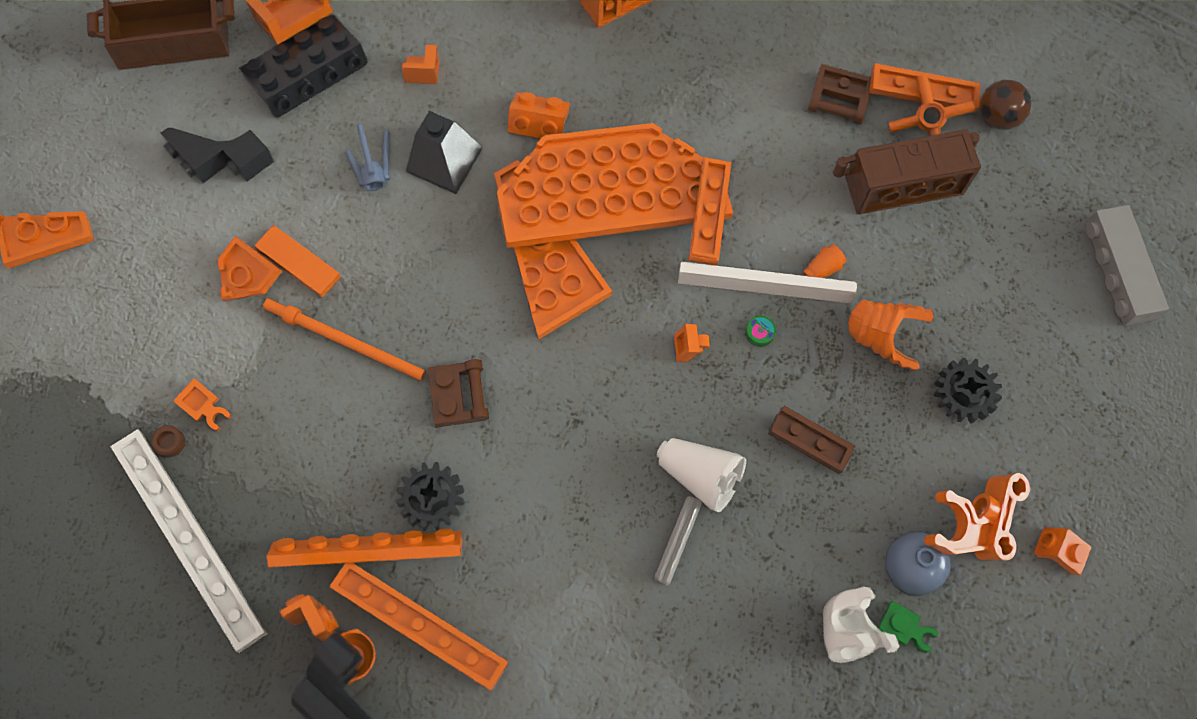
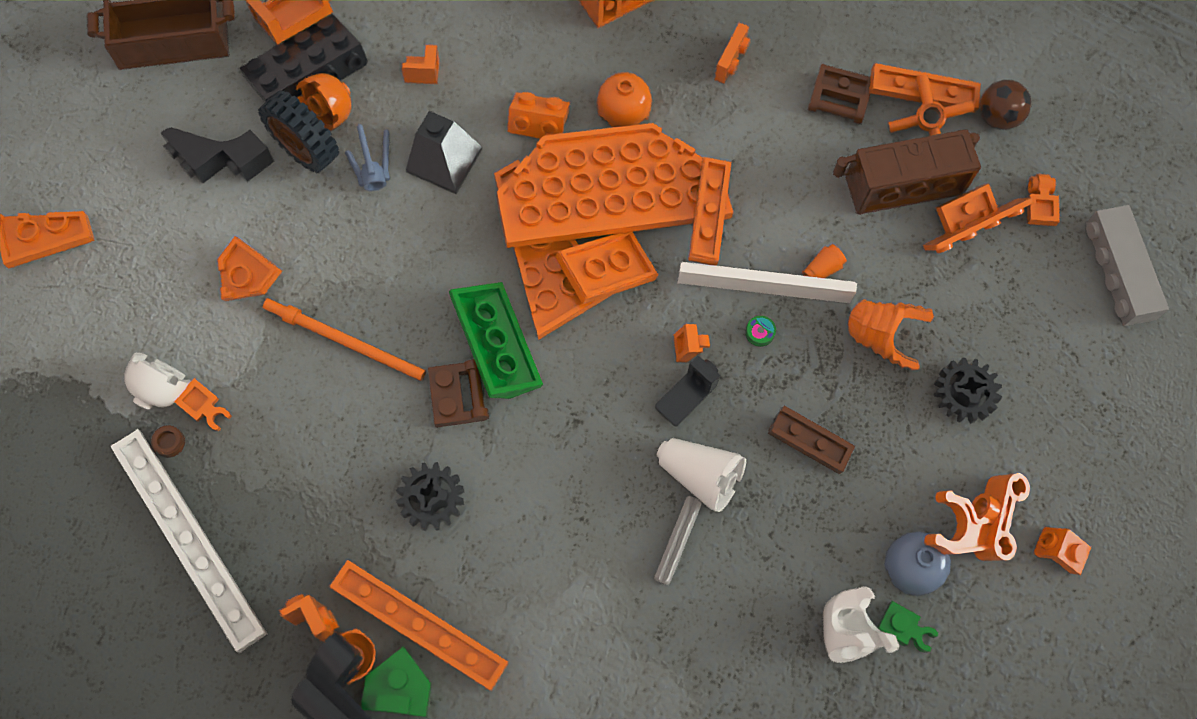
orange tile [254,225,341,298] -> none
orange plate [267,529,463,567] -> none
none -> white cylinder [124,353,191,409]
none -> black wheel [258,90,339,173]
none -> orange cylinder [296,74,351,132]
none -> green plate [361,647,432,717]
none -> green slope [449,282,543,399]
none -> orange tile [555,232,658,304]
none -> orange cylinder [597,72,652,128]
none -> black bracket [655,355,720,427]
none -> orange plate [714,22,750,84]
none -> orange bracket [923,184,1033,253]
none -> orange plate [1027,174,1060,226]

